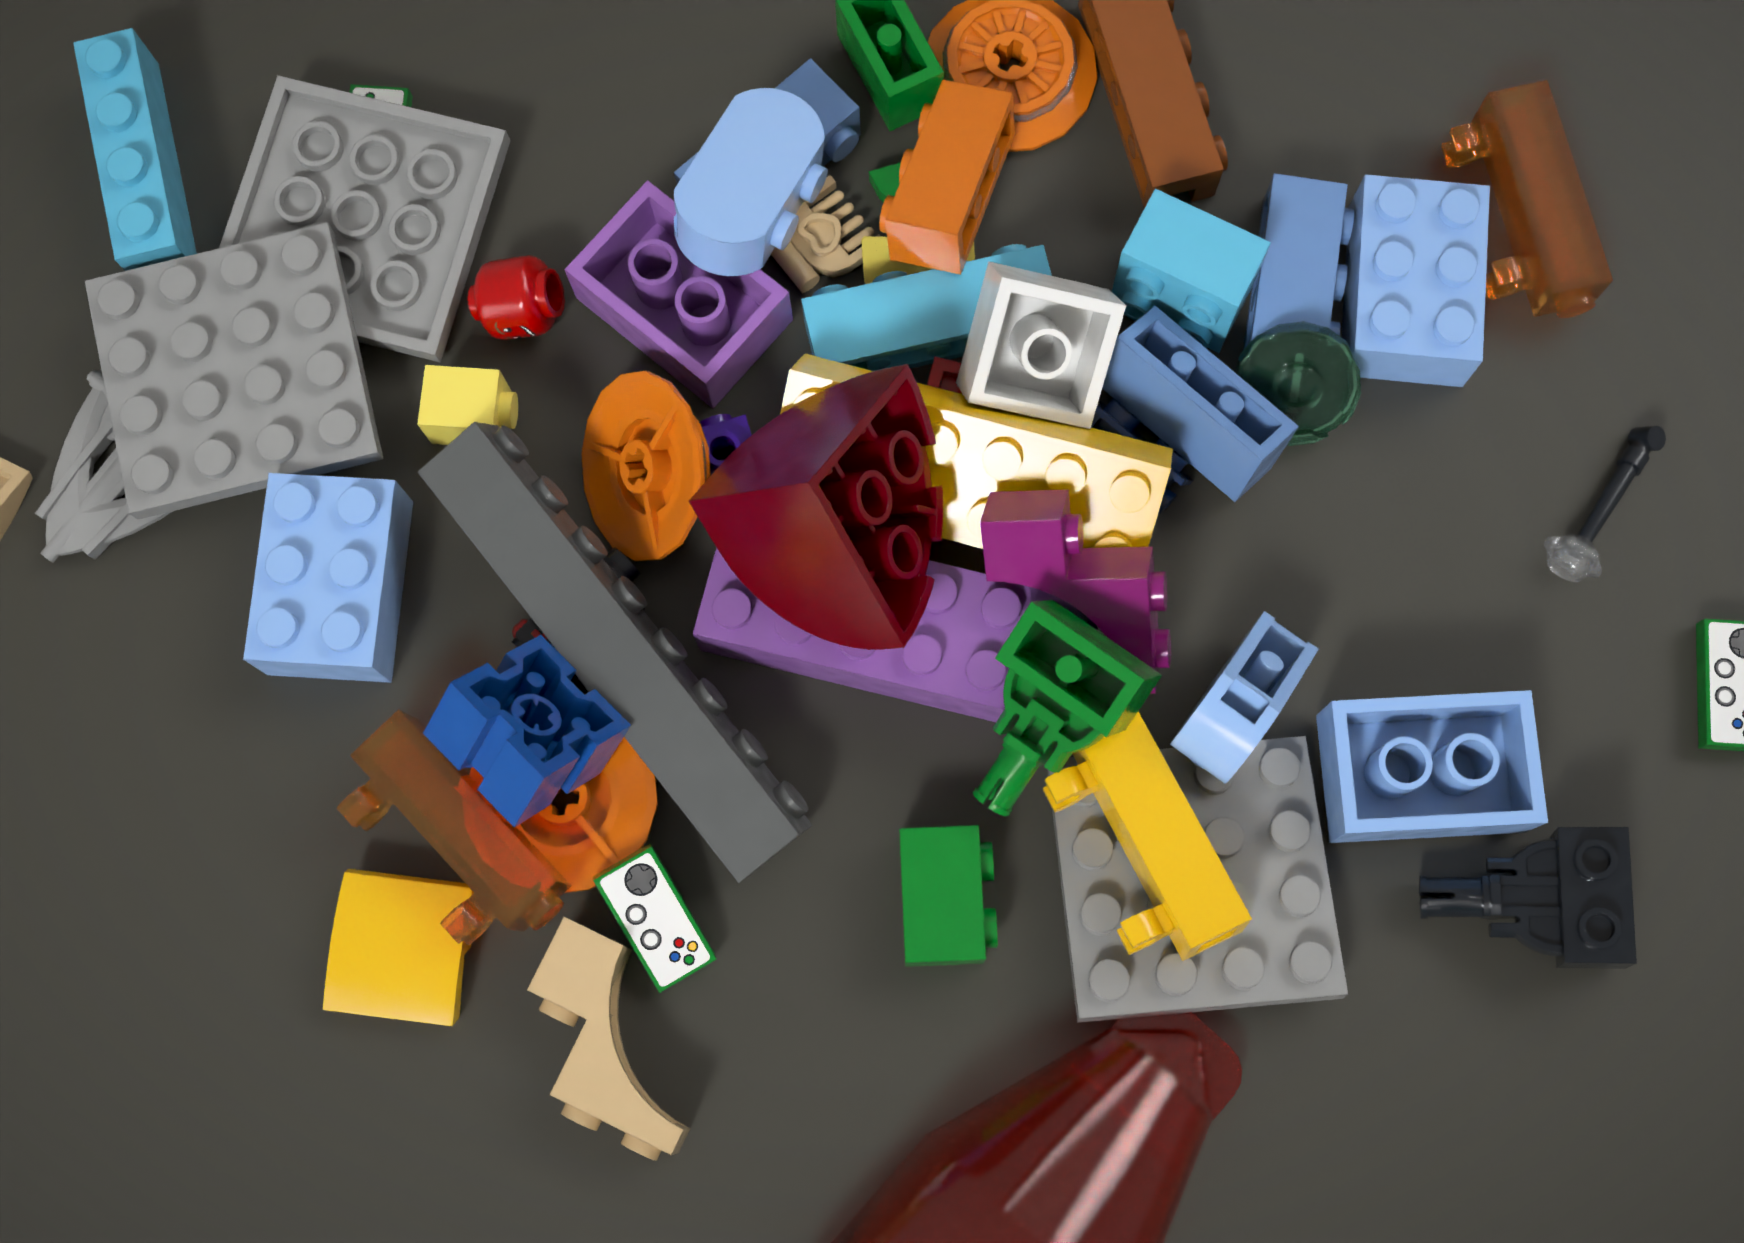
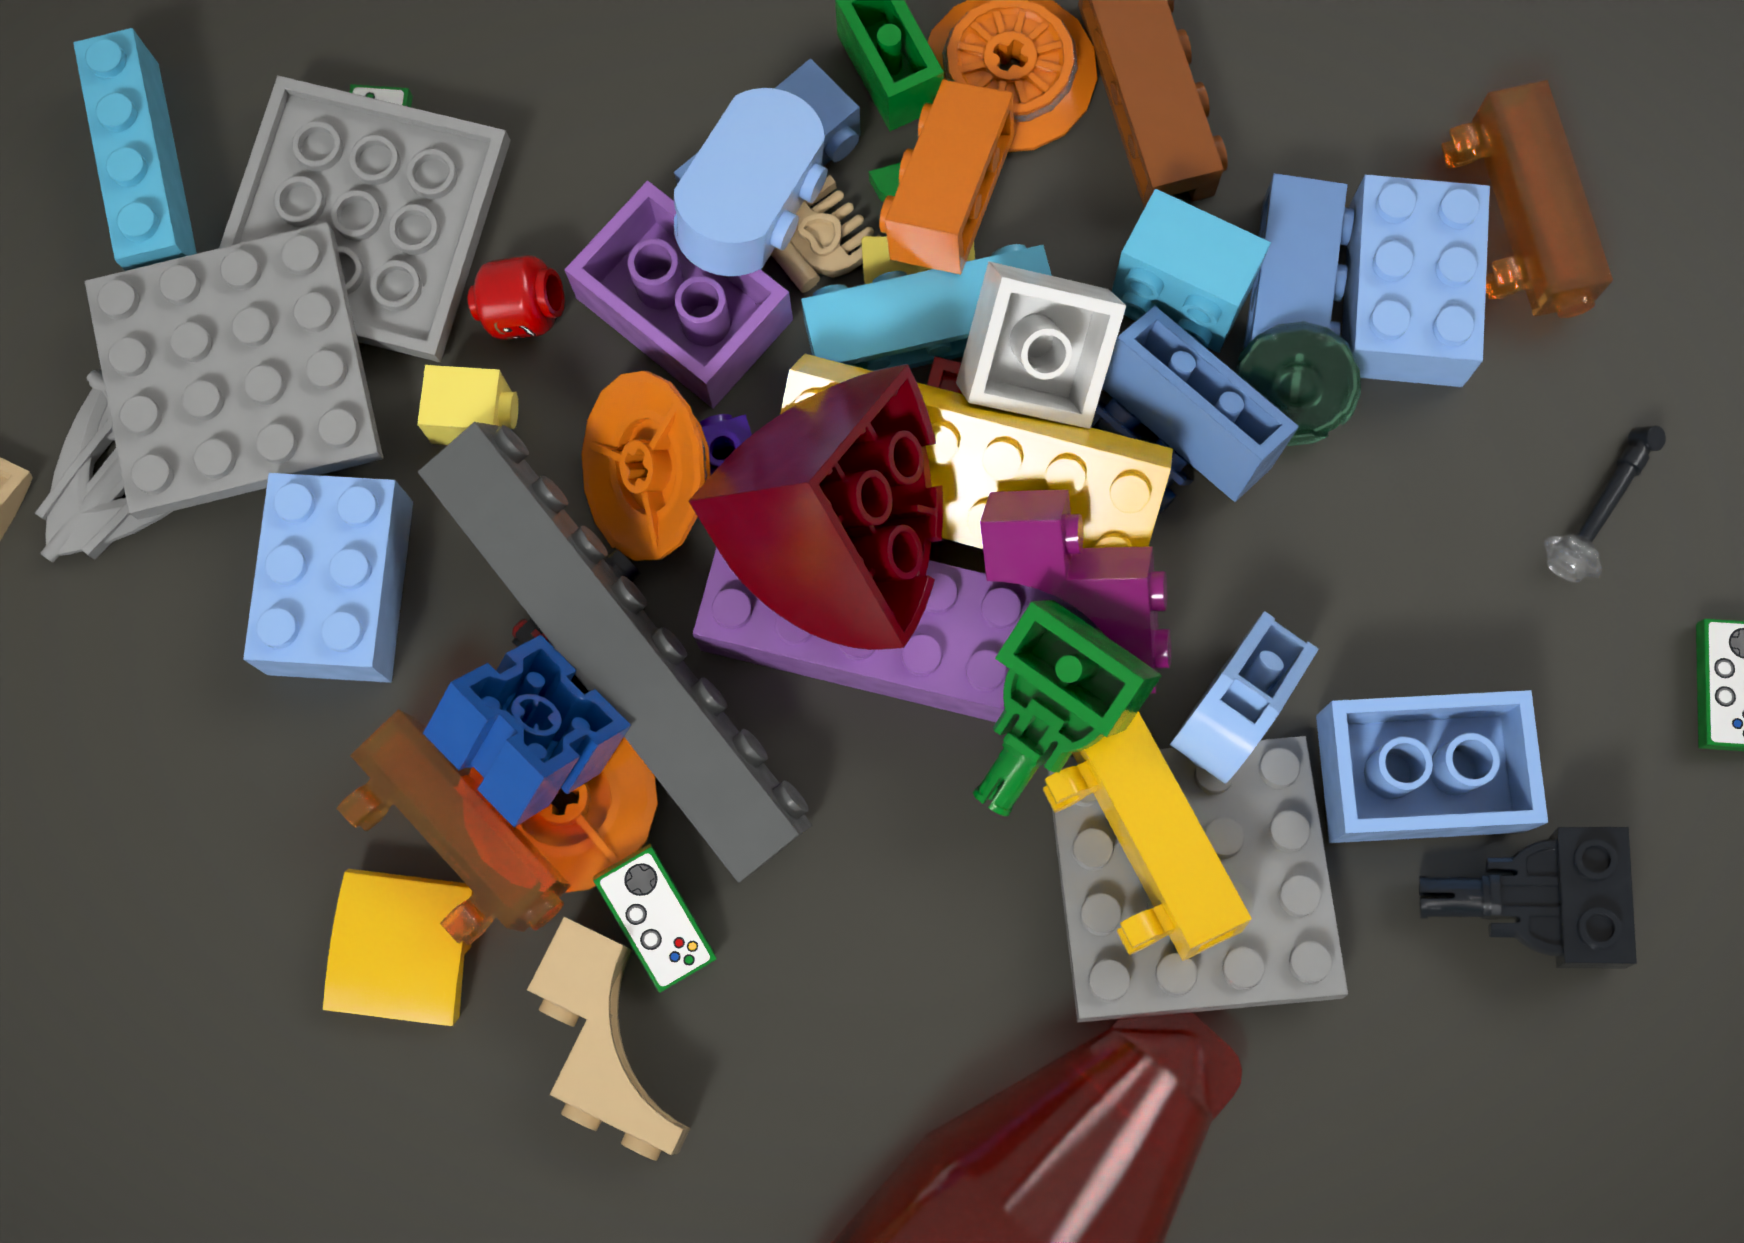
green brick [899,825,998,967] -> none

